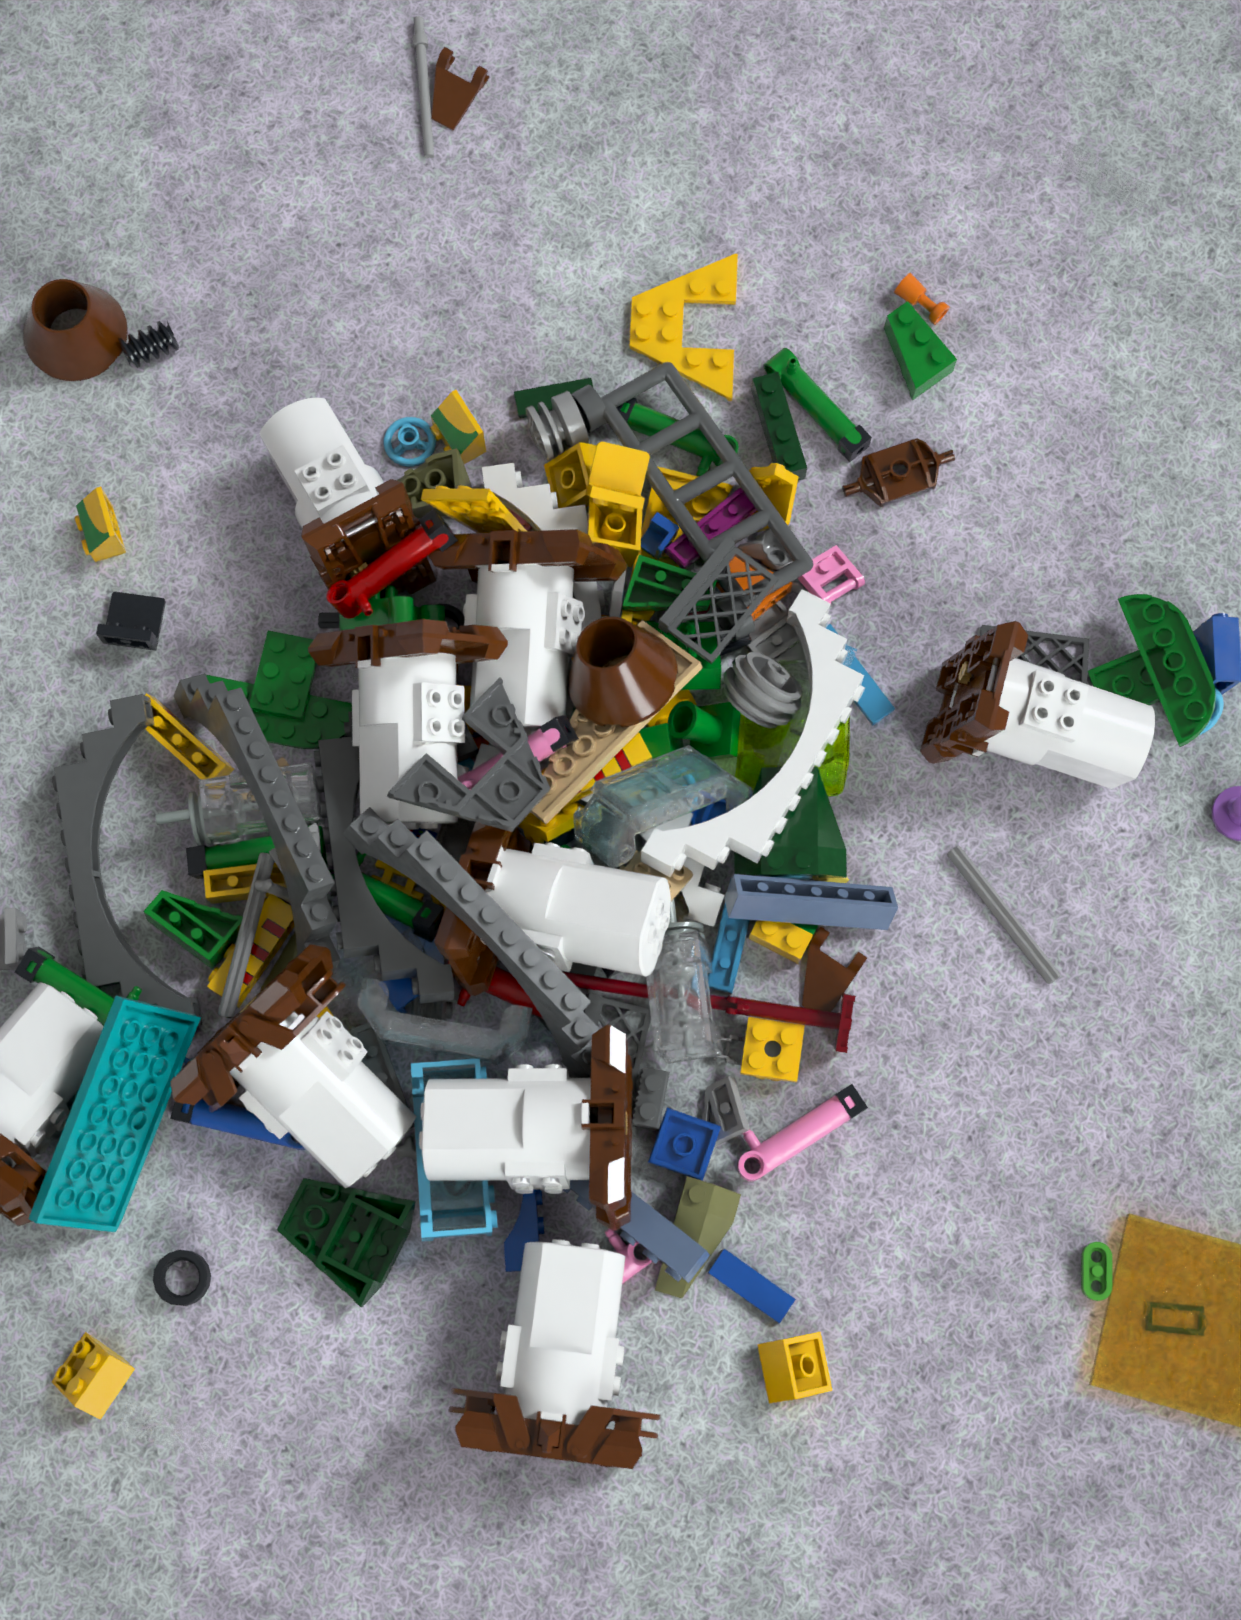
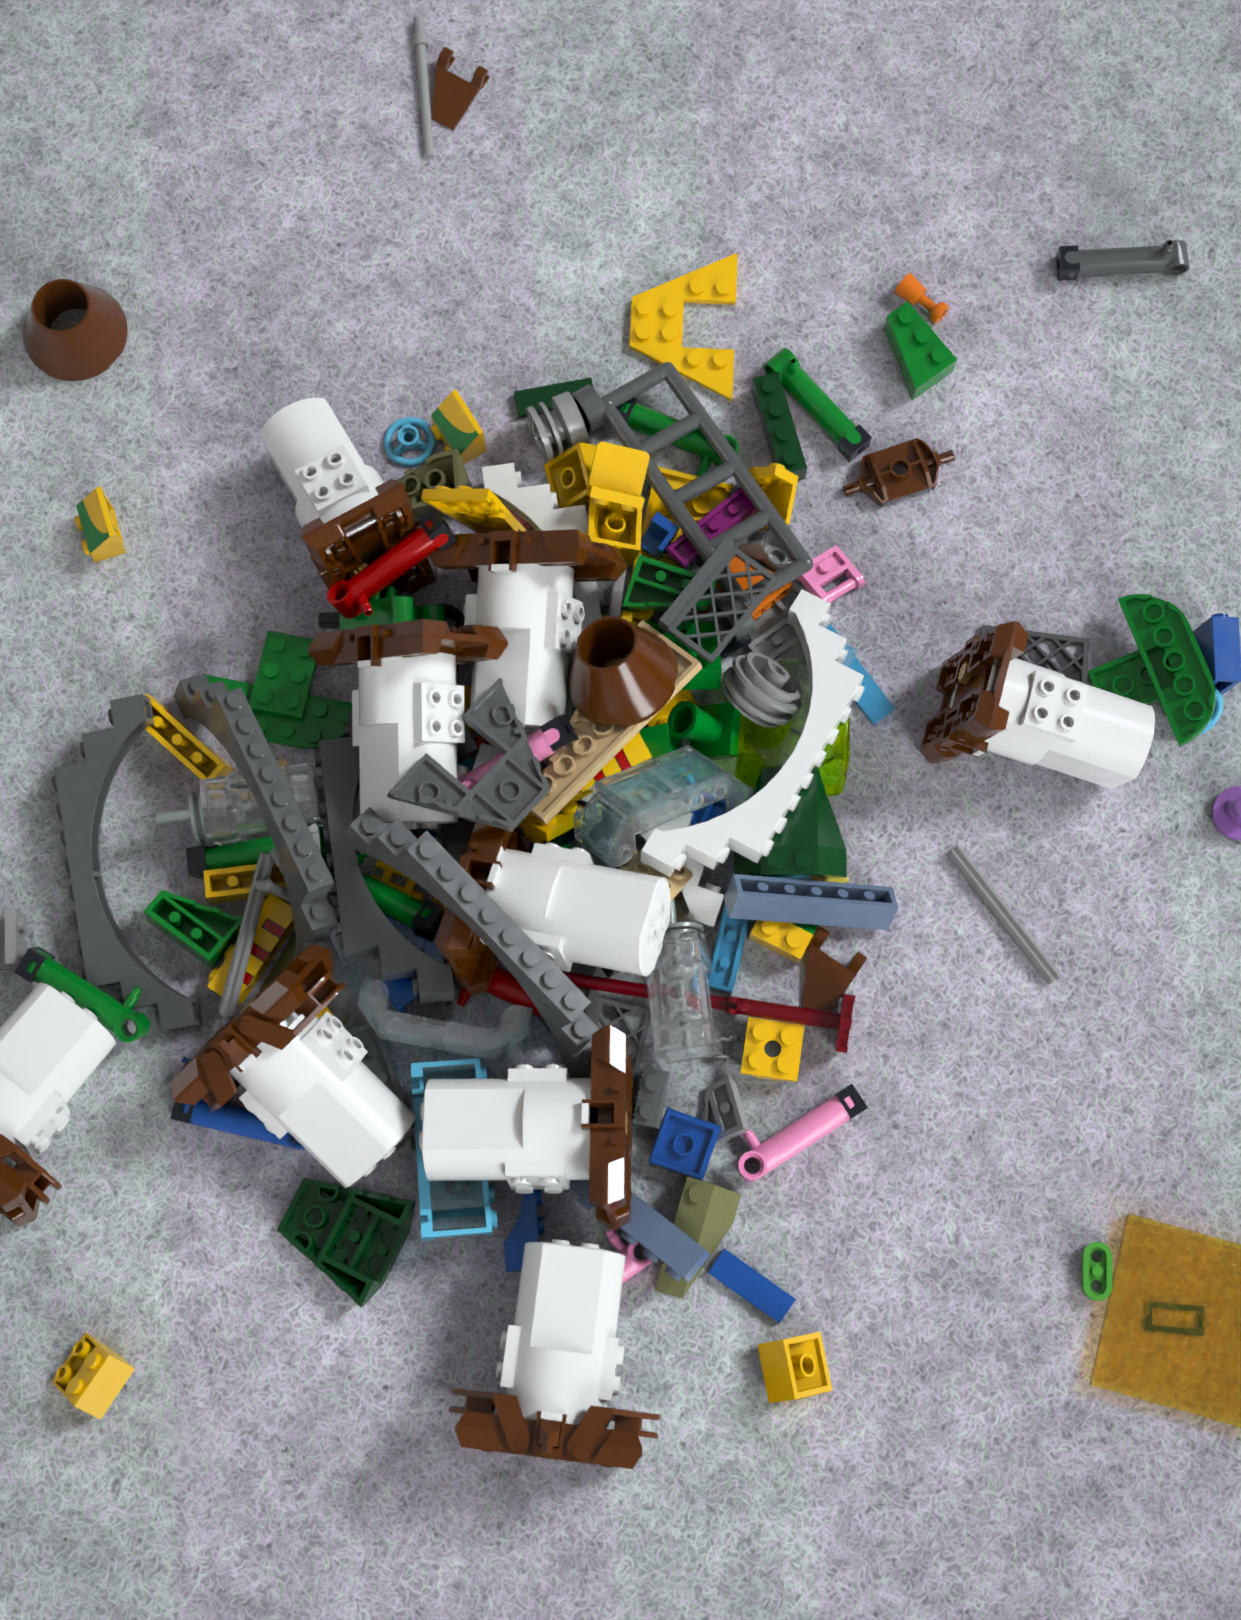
teal plate [28,996,201,1232] -> none
black bracket [96,592,166,651] -> none
black piece [118,321,179,368] -> none
black tyre [153,1250,211,1306] -> none
none -> dark grey piece [1055,240,1189,281]

